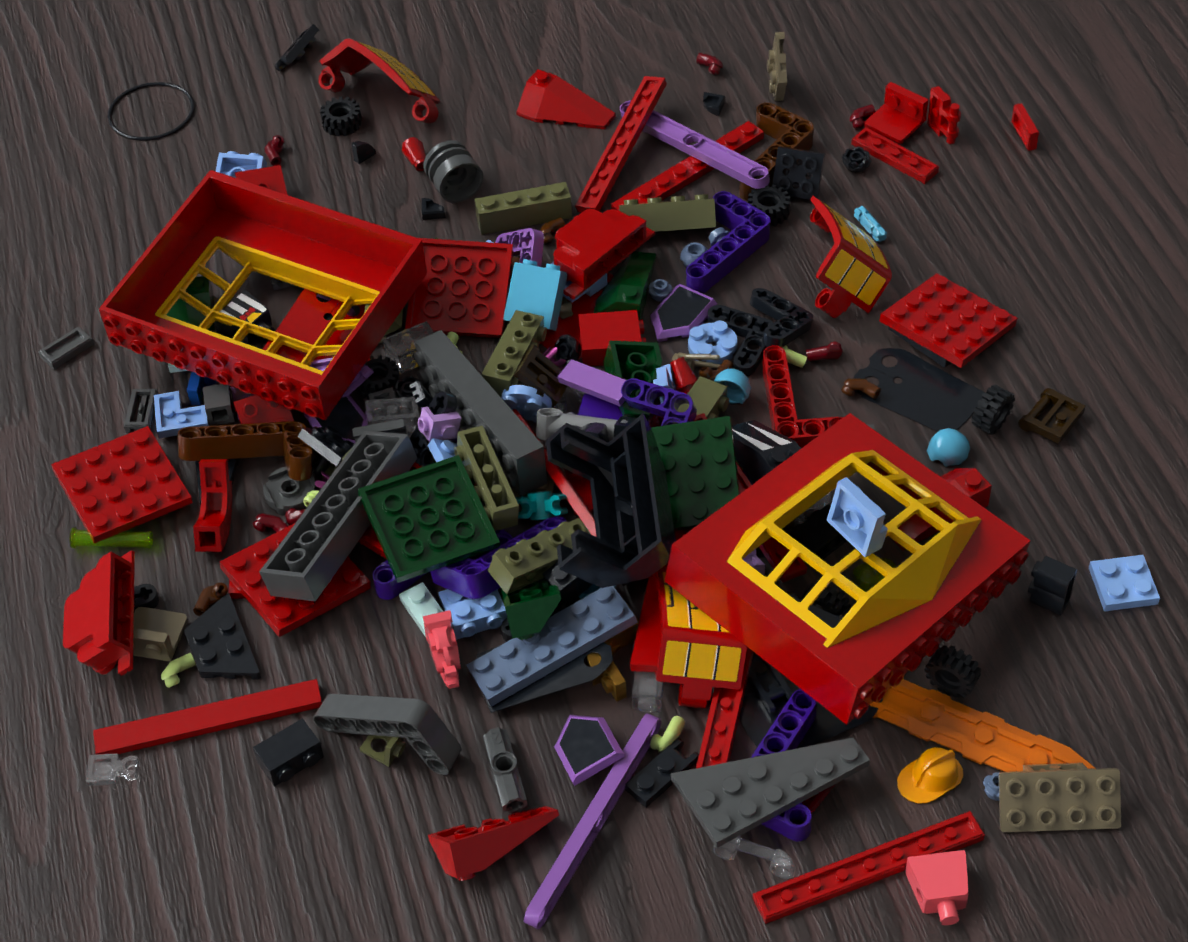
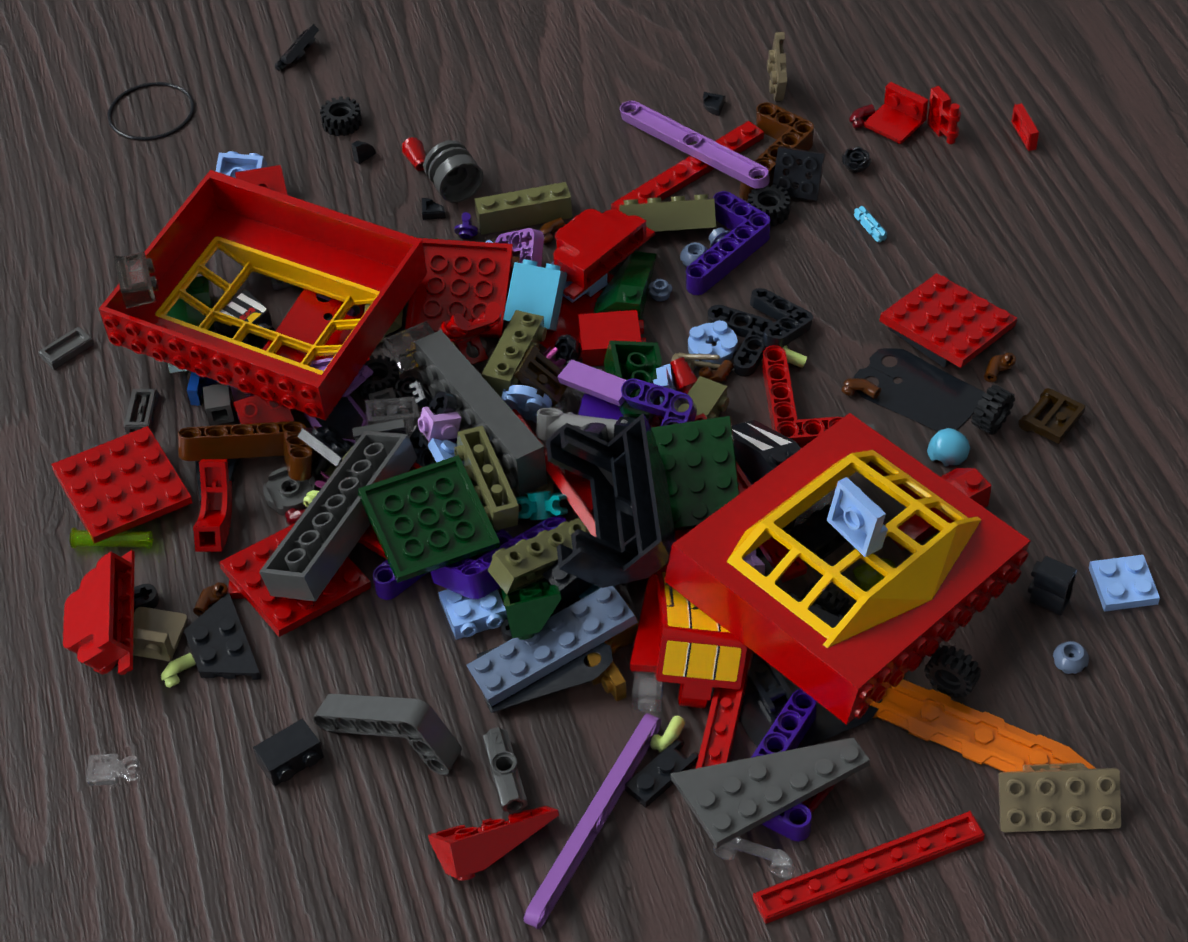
red tile [93,679,322,759] -> none
light blue plate [154,391,209,438] -> none
dark red arm [253,513,288,532] -> none
dark red arm [265,135,285,166] -> none
red panel [318,38,440,124] -> none
olive bracket [360,735,407,767] -> none
light aqua plate [399,582,444,637] -> none
coral piece [423,610,461,689] -> none
red wedge [516,69,616,129] -> none
black tile [554,715,625,786] -> none
dark tan hand [559,296,573,319] -> none
red plate [575,76,667,213] -> none
black tile [650,284,717,342] -> none
dark red arm [696,53,723,75] -> none
medium azure hair [714,369,751,404] -> none
dark red arm [806,341,843,362] -> none
panel [810,196,892,318] -> none
red tile [851,127,939,184] -> none
light orange piece [897,747,963,804] -> none
coral torso [905,850,968,926] -> none
sand blue plate [983,772,1000,801] -> none
none -> clear smoke window [114,252,159,309]
none -> red piece [439,302,501,365]
none -> dark purple plate [454,212,478,239]
none -> reddish brown arm [984,352,1016,382]
none -> sand blue plate [1053,641,1089,674]

